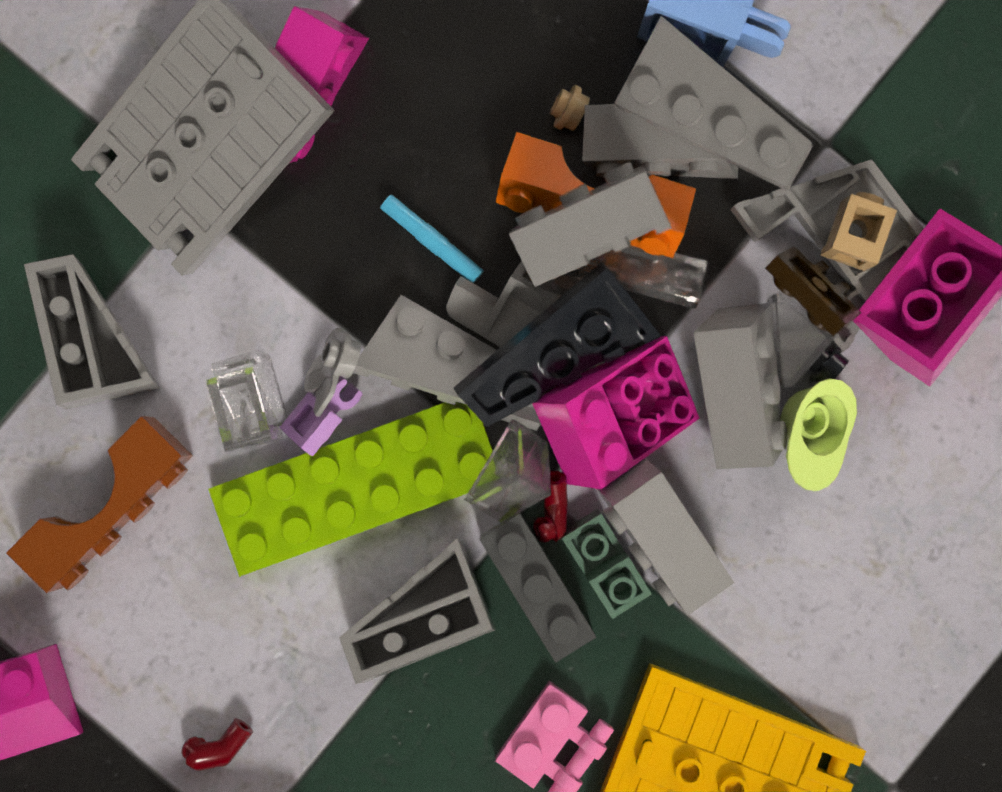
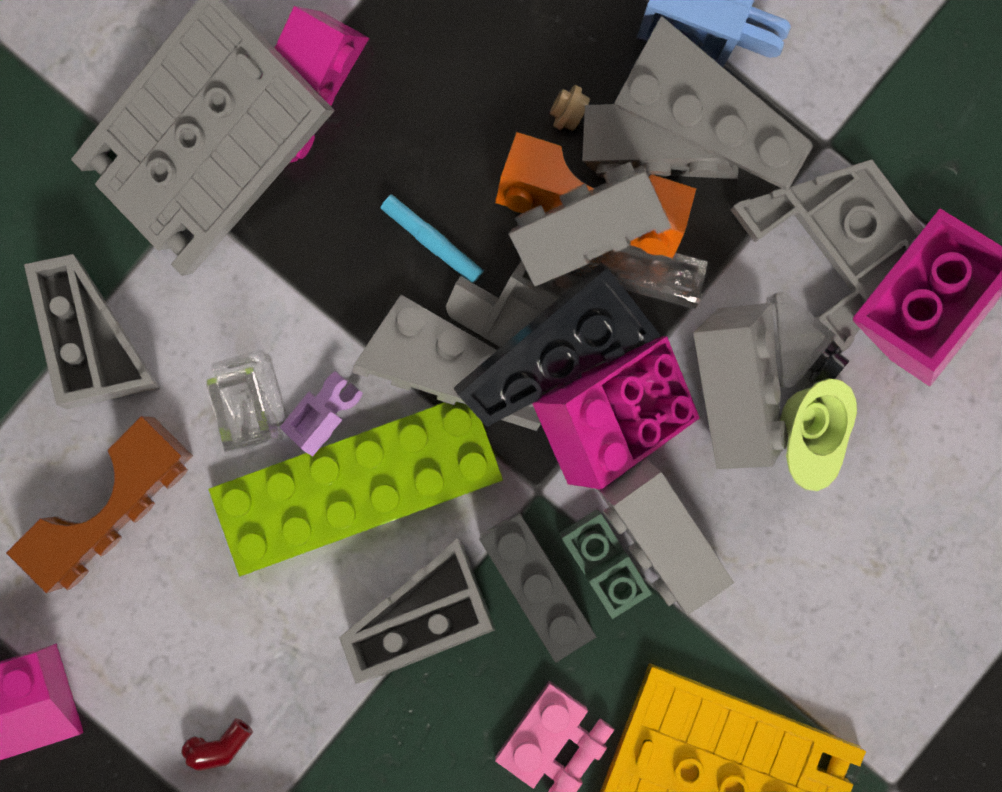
light grey plate [304,328,361,417] -> none
clear slope [464,419,551,522] -> none
dark red arm [533,471,568,543] -> none
dark brown hinge [765,246,862,337] -> none
tan brick [820,192,897,271] -> none

